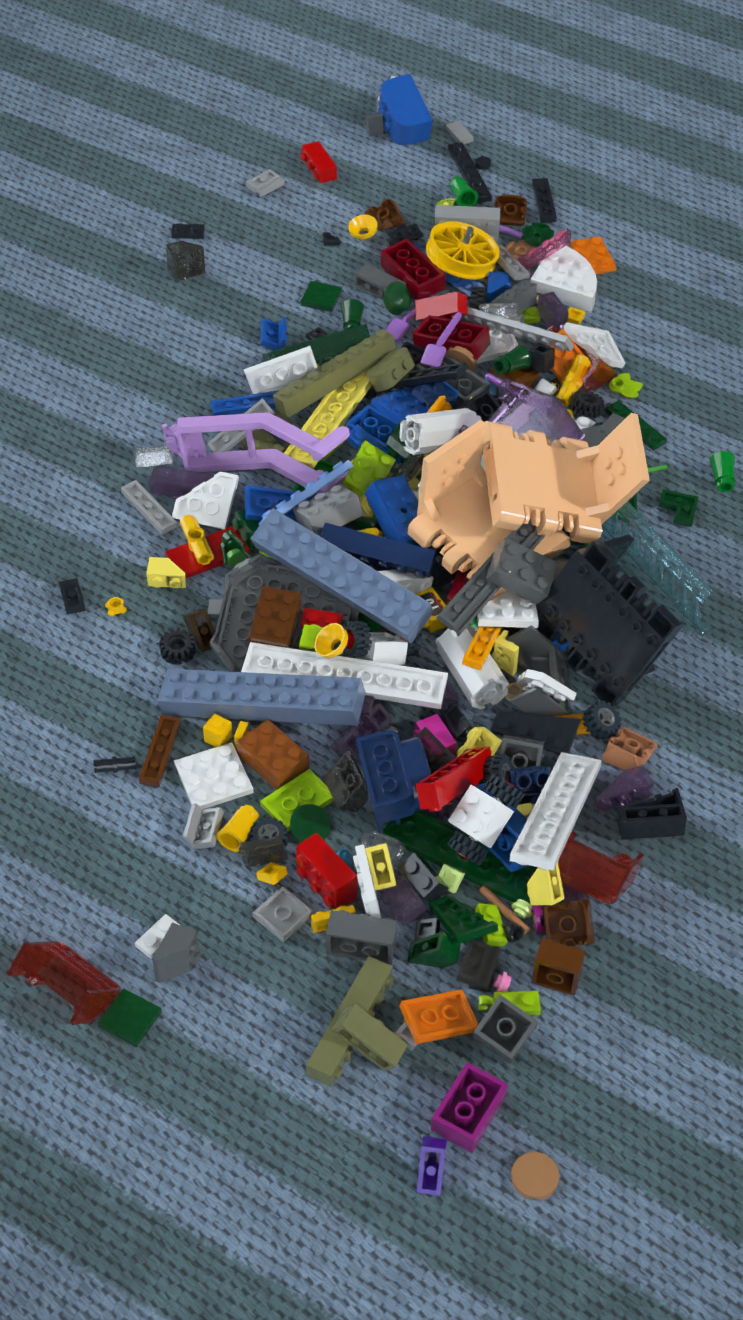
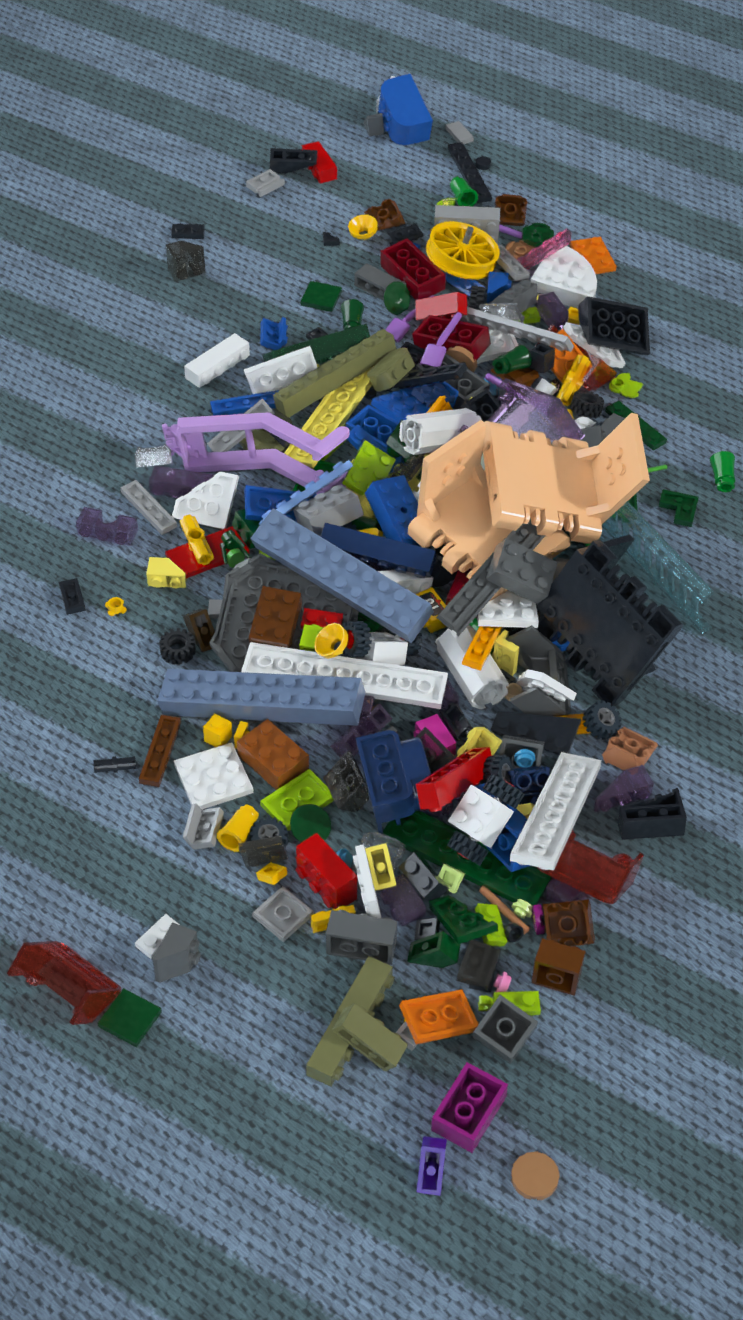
light yellow slope [527,862,564,905] -> none
black plate [532,178,557,223] -> none
none -> clear purple arch [76,507,138,546]
none -> white brick [184,333,250,388]
none -> black slope [270,148,317,174]
none -> dark azure plate [514,749,535,768]
none -> black slope [578,296,650,355]

